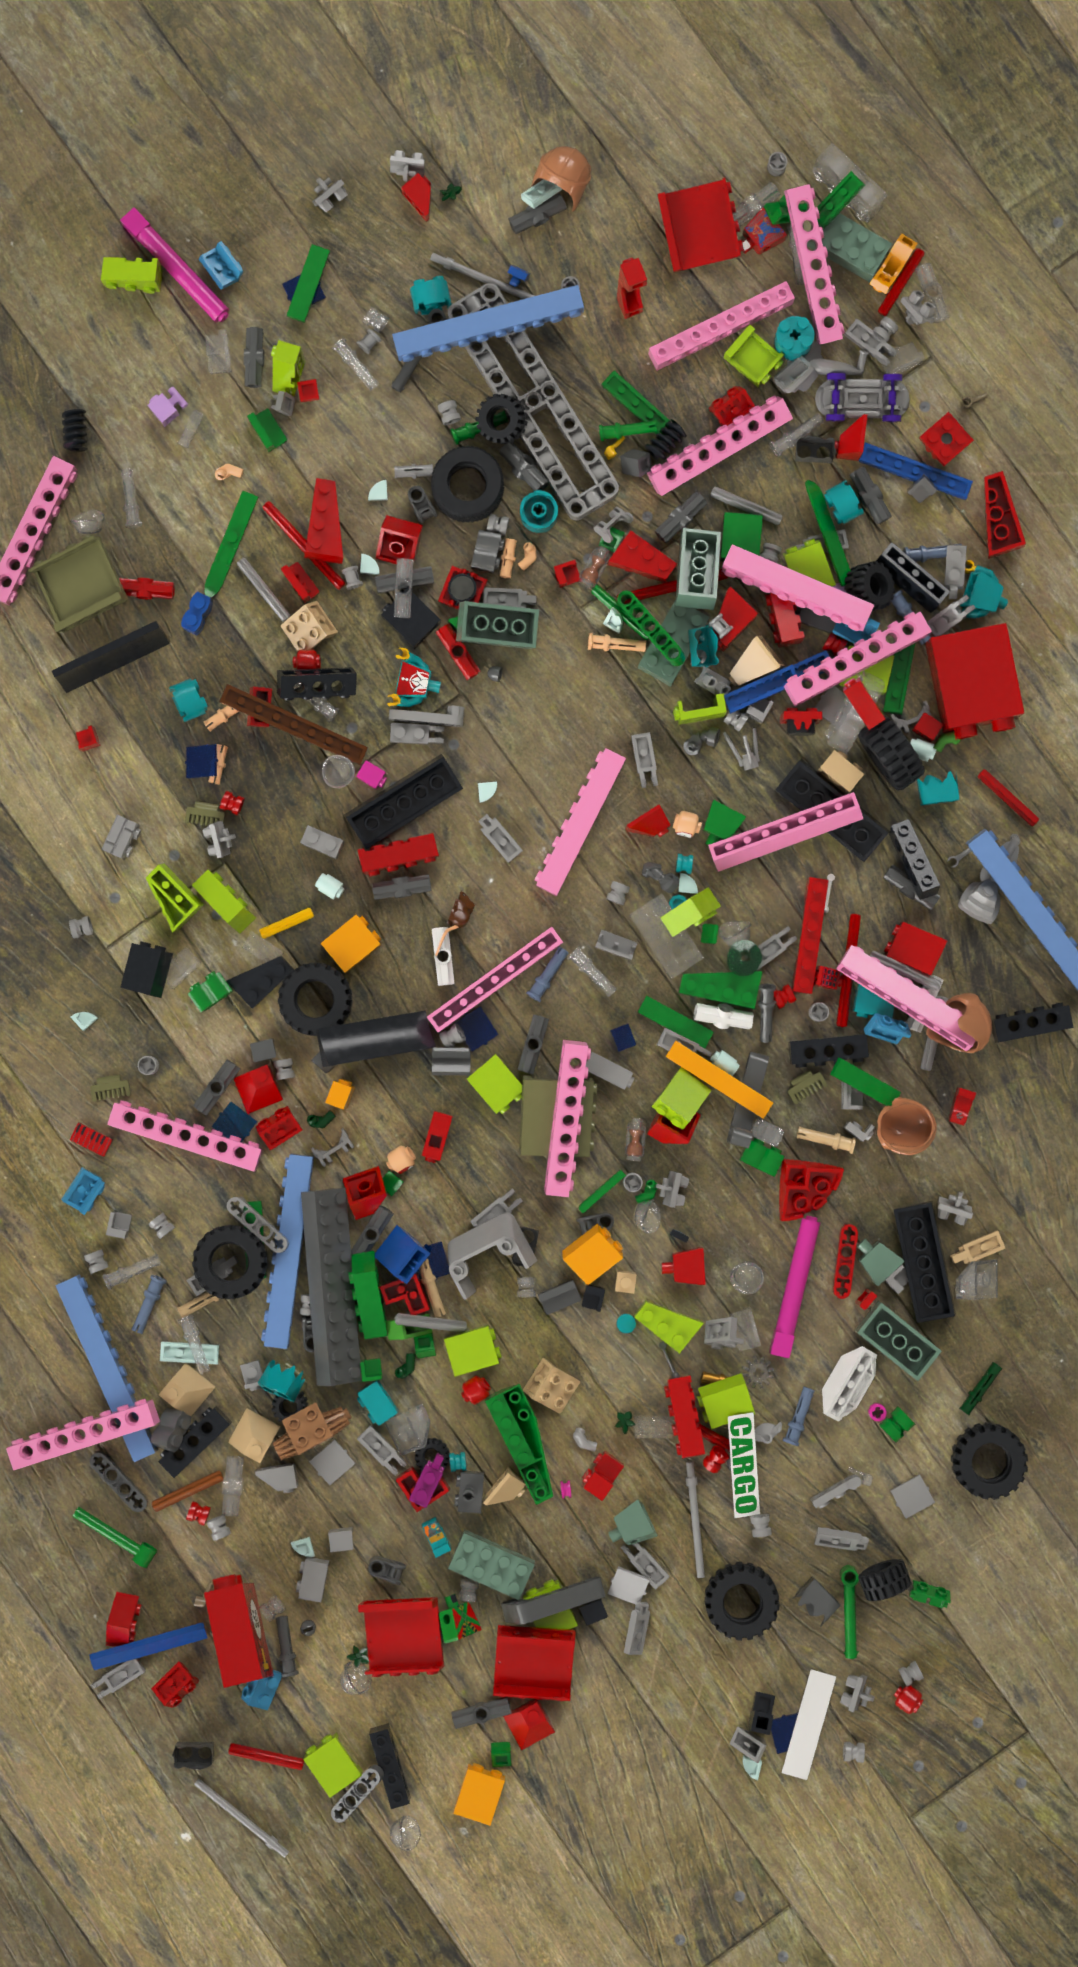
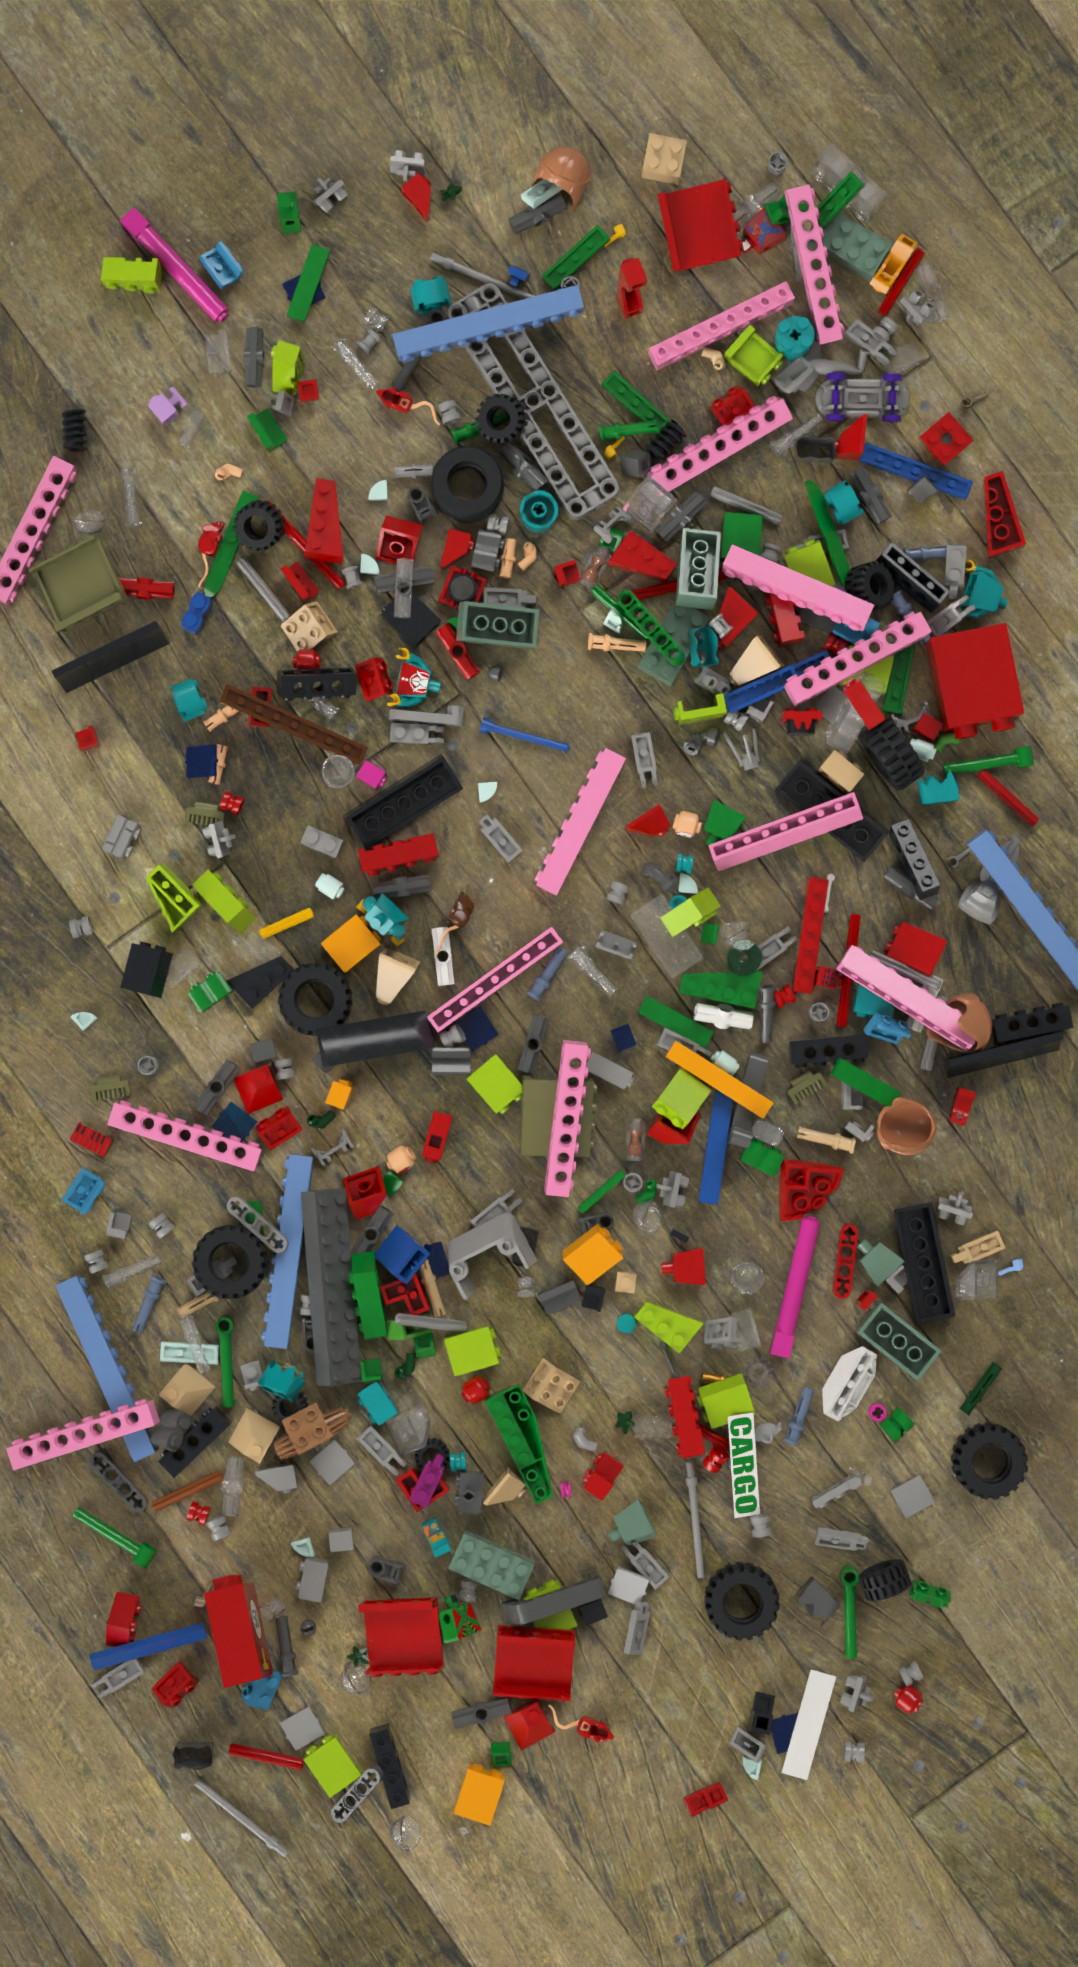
none -> red animal [198,522,225,588]
none -> green piece [215,1315,236,1407]
none -> black tyre [233,500,285,552]
none -> green torso [277,192,302,234]
none -> light grey piece [280,1706,325,1751]
none -> red bracket [355,658,394,702]
none -> teal torso [356,893,409,947]
none -> red animal [376,387,440,426]
none -> tan slope [376,947,421,1005]
none -> red slope [440,529,475,570]
none -> blue piece [479,717,570,752]
none -> green tile [541,225,611,291]
none -> red animal [548,1705,614,1743]
none -> yellow hand [604,224,626,248]
none -> clear brick [623,476,678,534]
none -> tan brick [642,133,687,185]
none -> red slope [683,1782,728,1817]
none -> blue slope [698,1089,733,1205]
none -> tan arm [701,347,725,370]
none -> green piece [943,746,1034,775]
none -> black arch [943,1032,1063,1078]
none -> light blue hand [998,1259,1024,1276]

